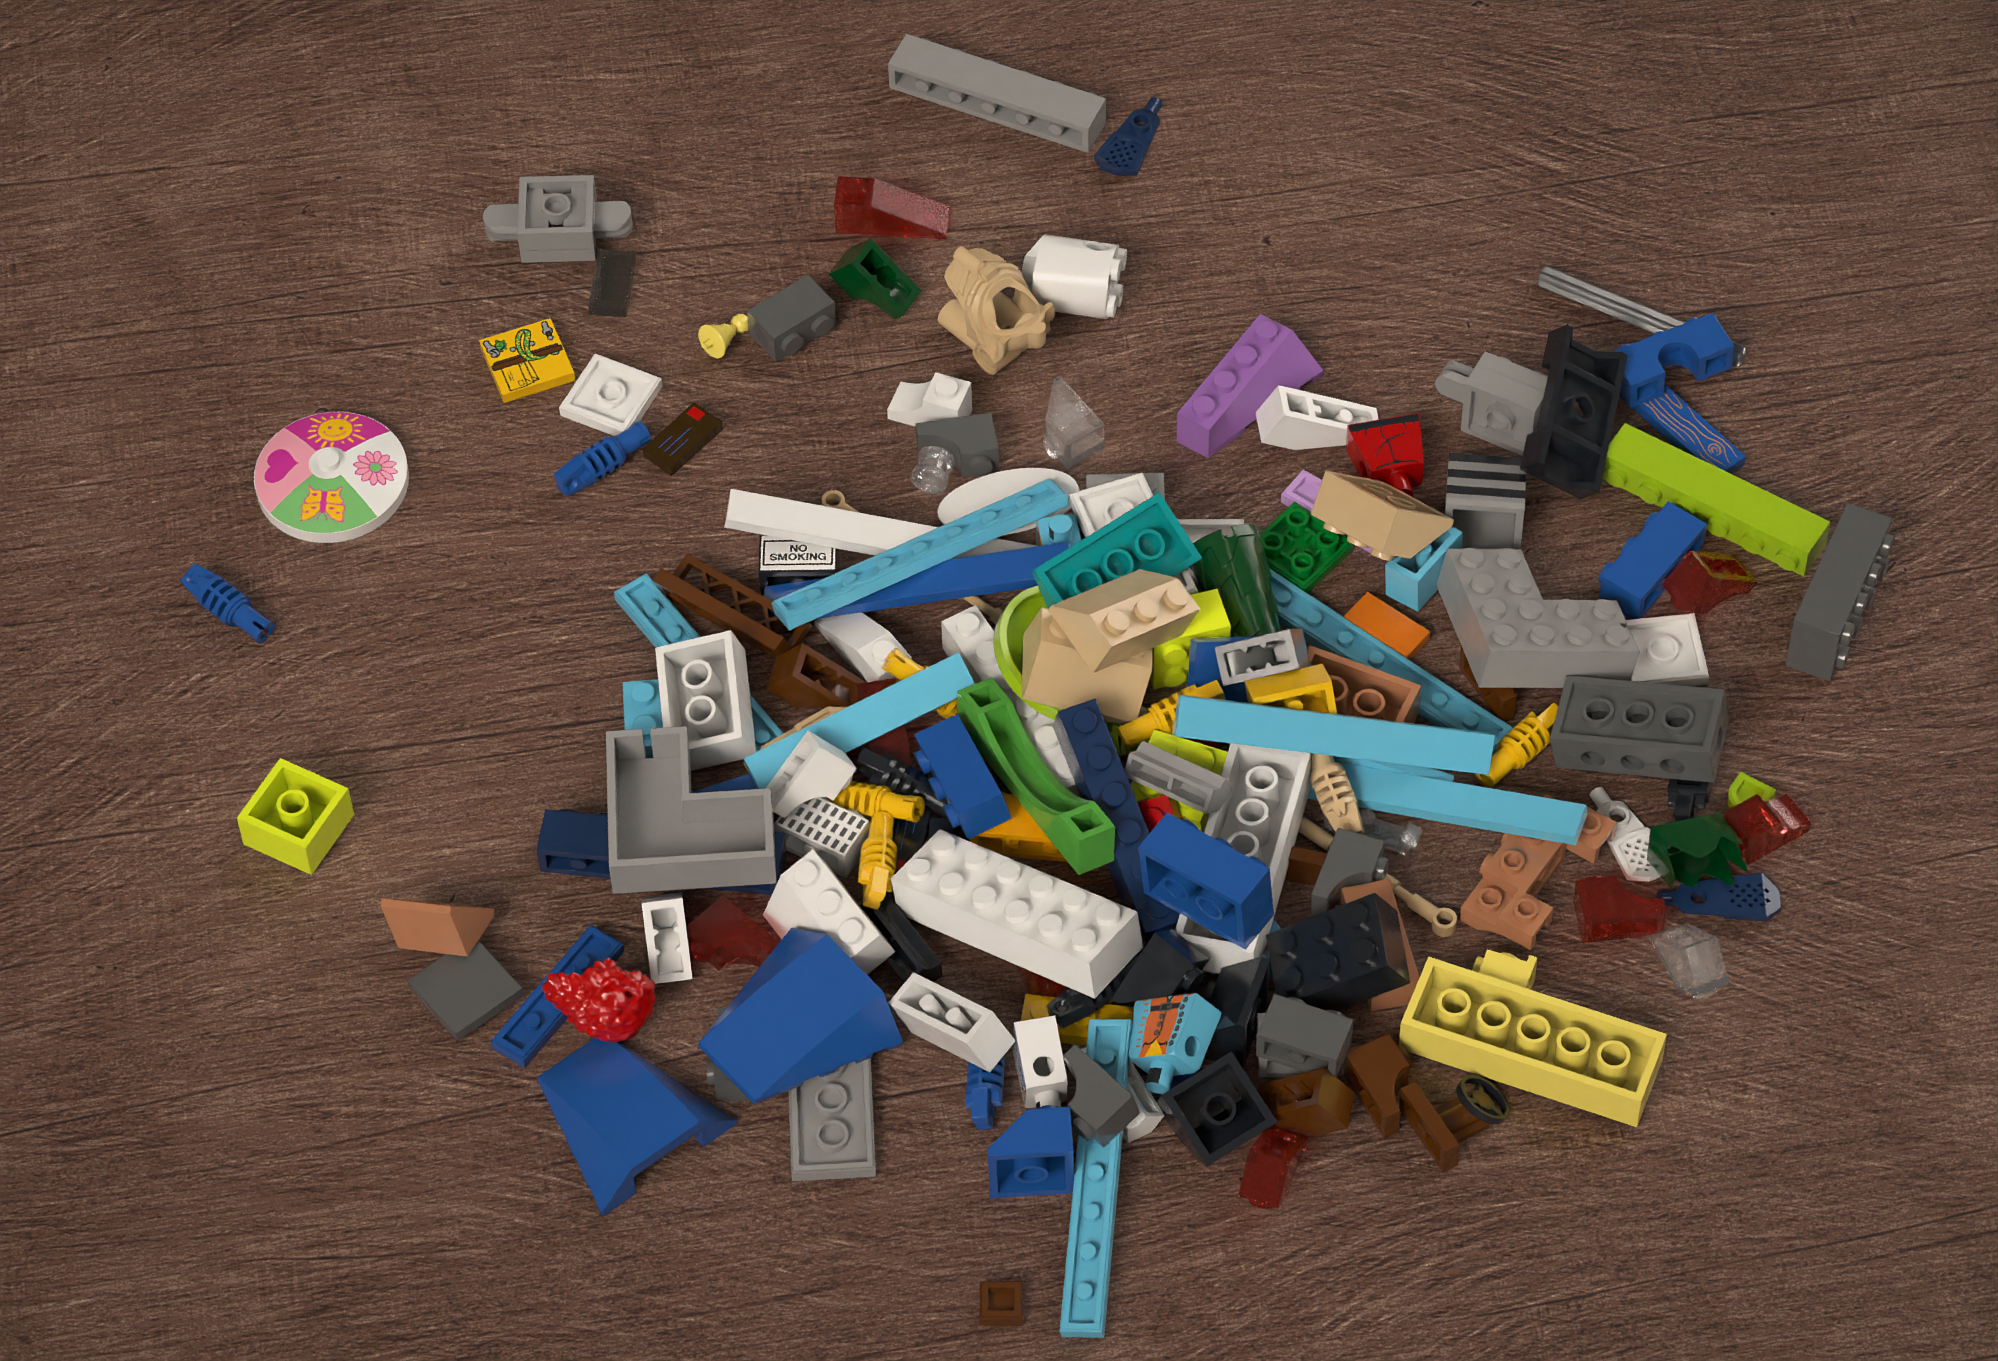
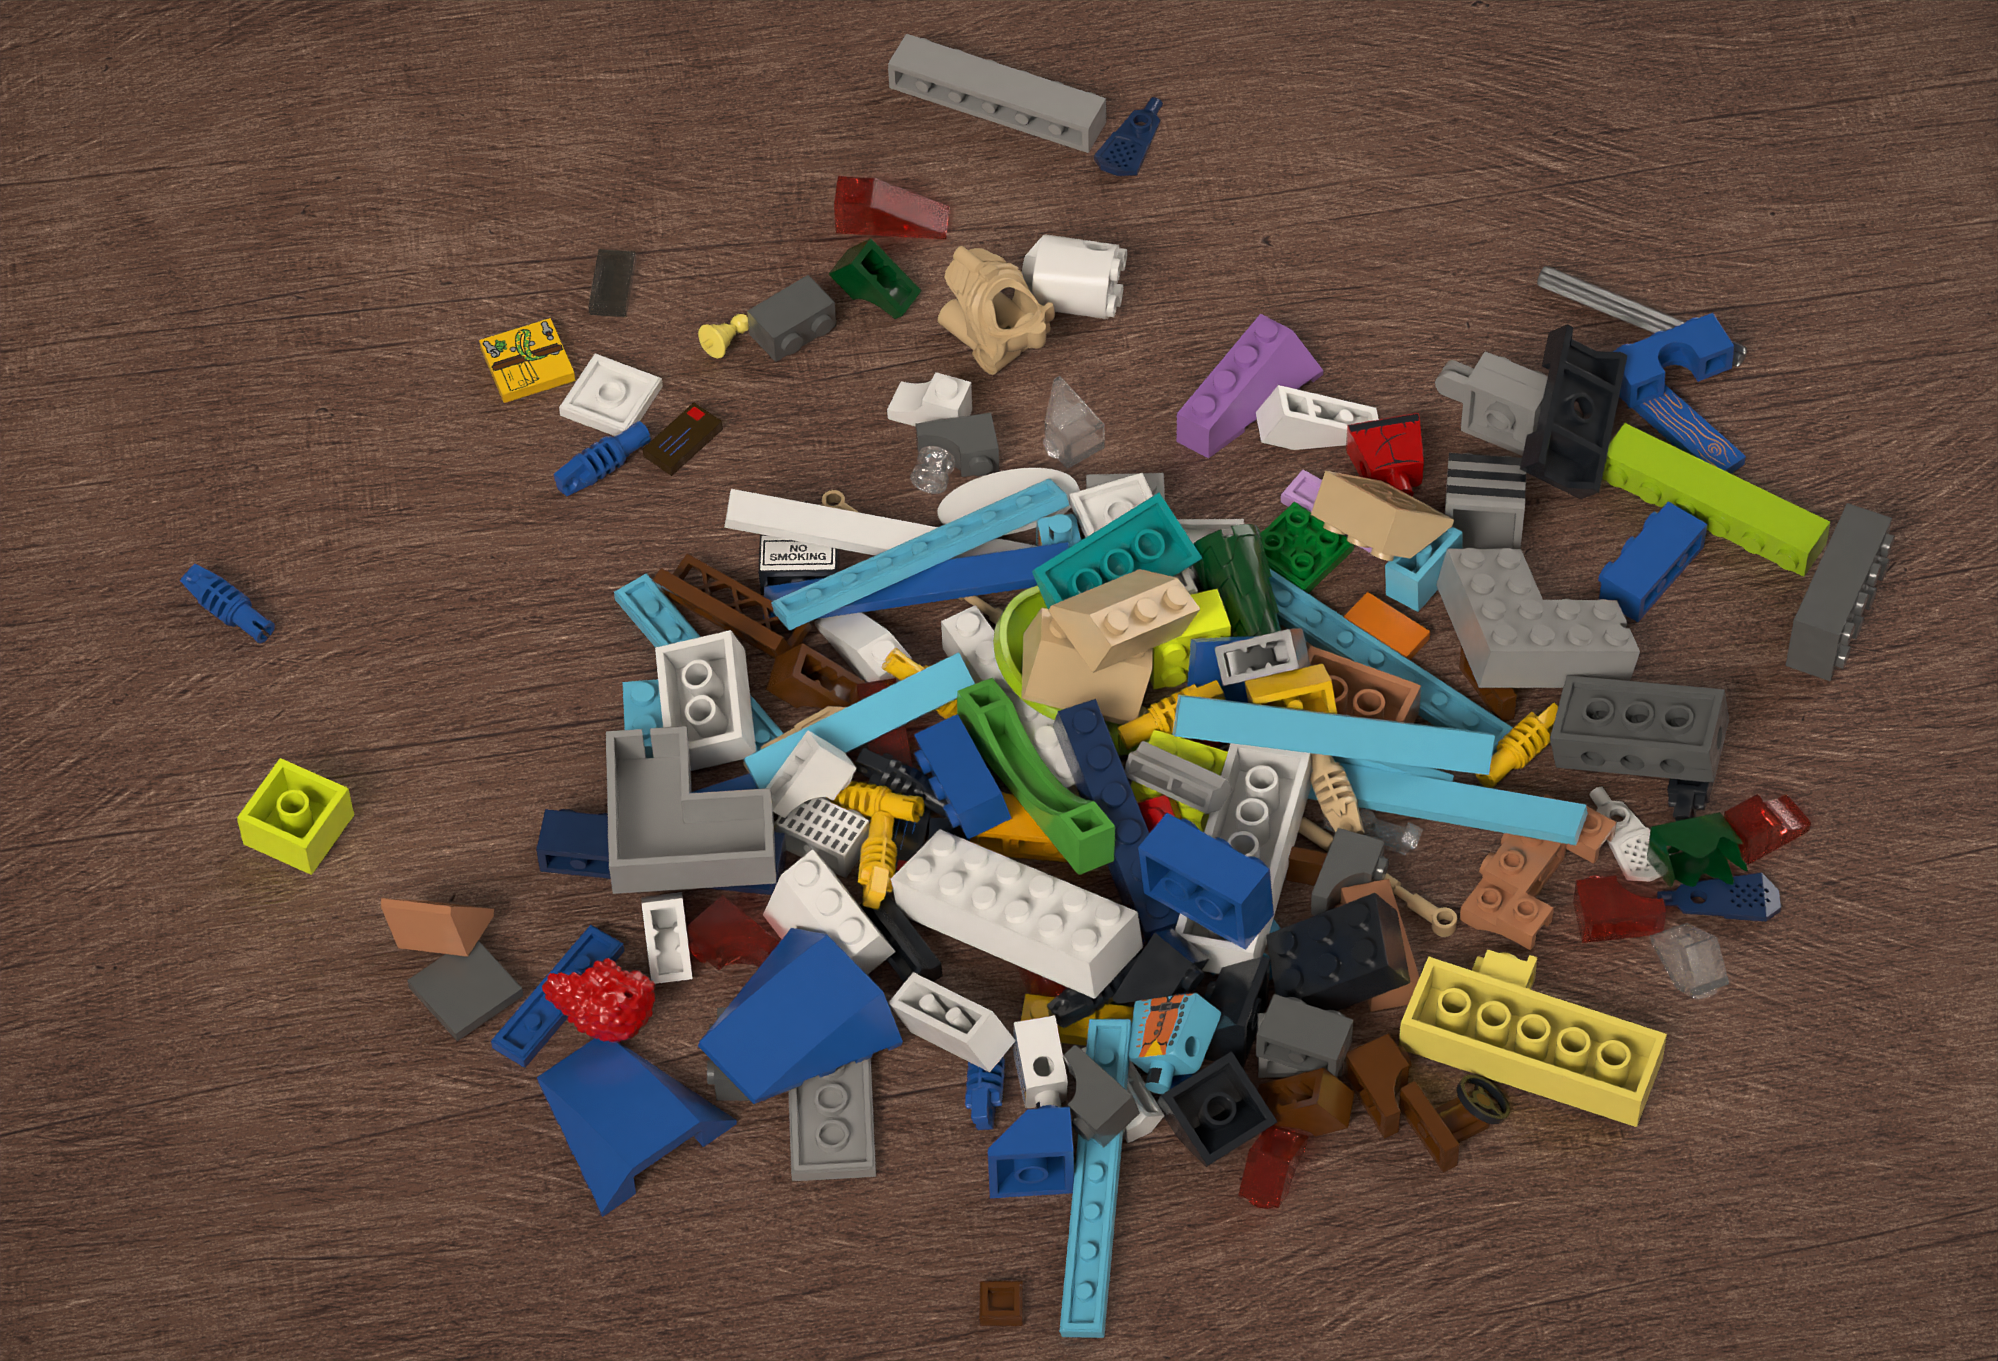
dish [254,412,409,543] -> none
light grey brick [483,175,633,263] -> none
white tile [1626,613,1709,686] -> none
clear red arch [1662,551,1758,614] -> none
lime tile [1727,772,1776,819] -> none

